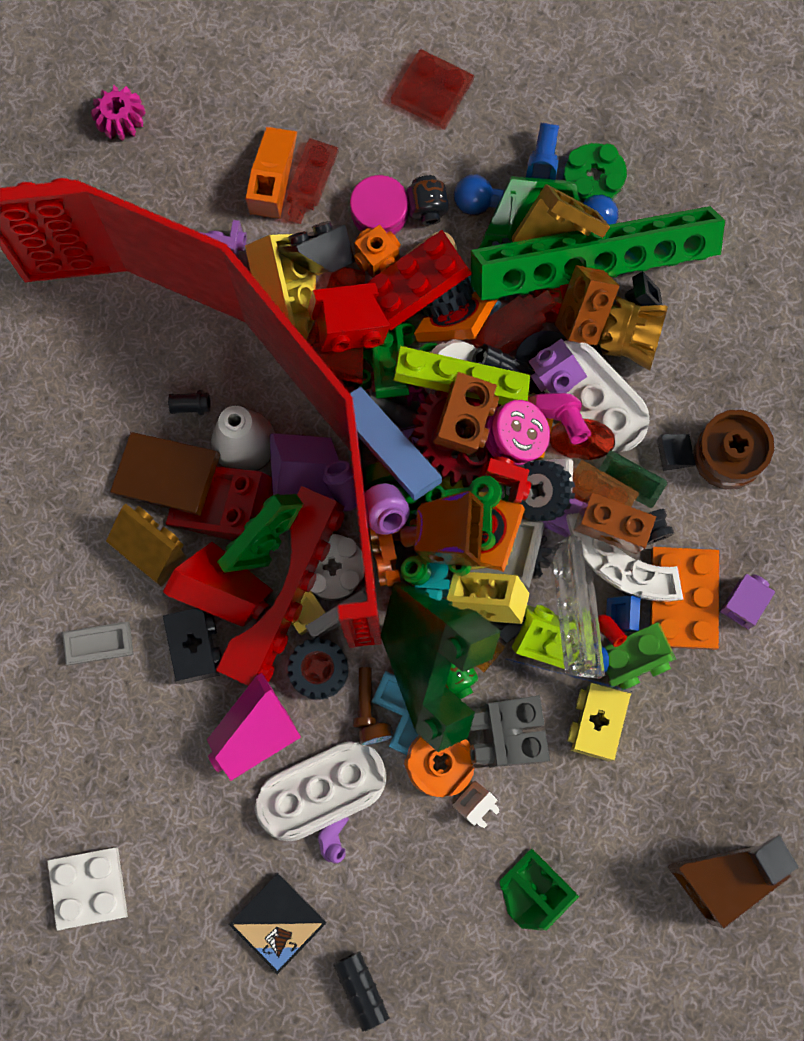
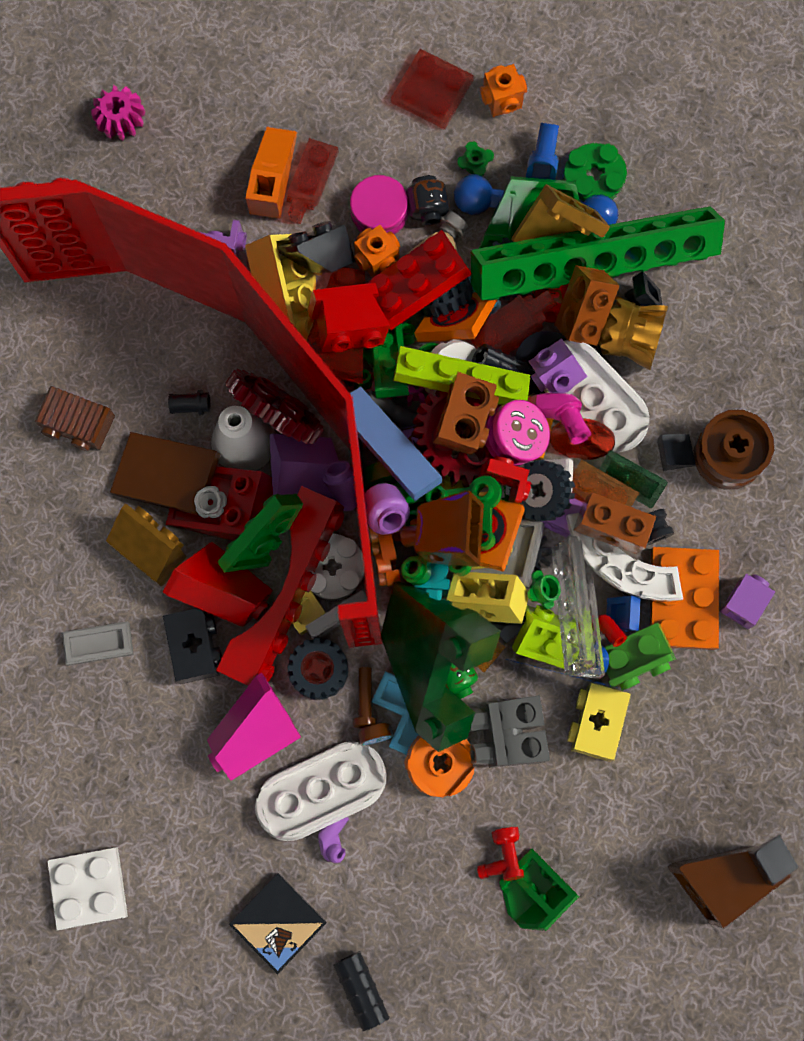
white tile [452,781,499,828] -> none
none -> reddish brown brick [35,386,115,452]
none -> light grey plate [194,486,227,518]
none -> dark red gear [225,368,324,445]
none -> light grey plate [439,211,468,239]
none -> green plate [457,142,494,176]
none -> red piece [477,827,524,881]
none -> orange brick [480,64,527,117]
none -> green plate [527,570,561,610]

